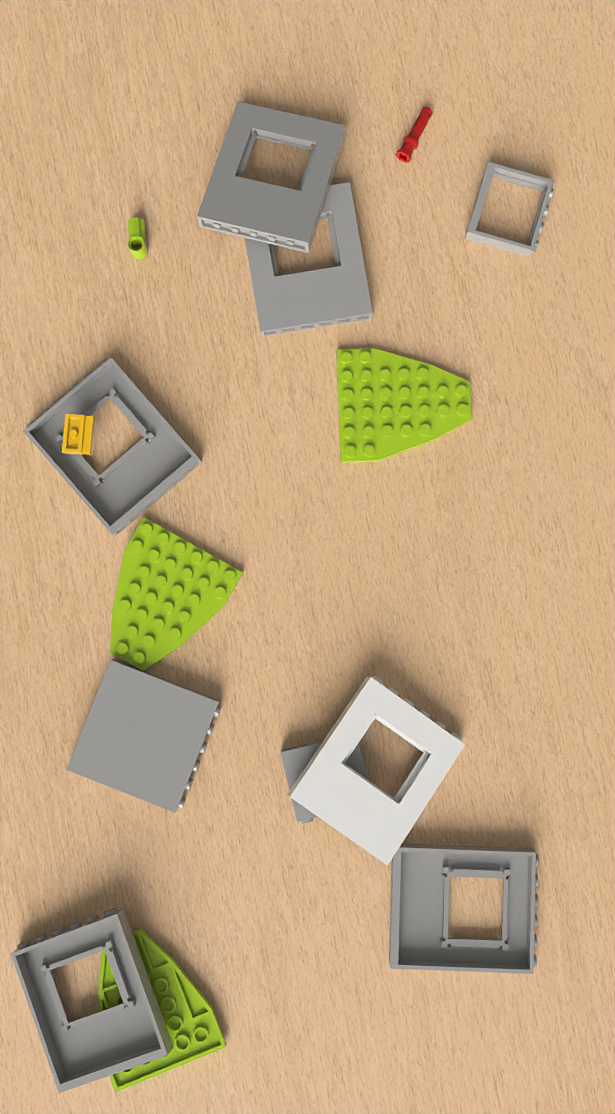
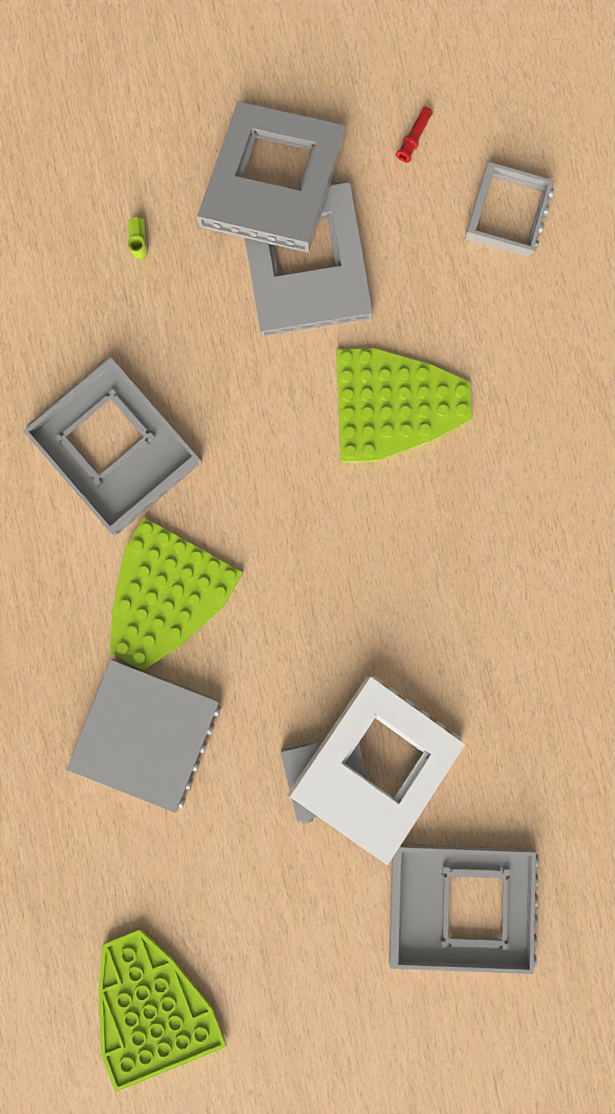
light grey panel [10,908,174,1093] -> none
yellow plate [62,414,95,455] -> none

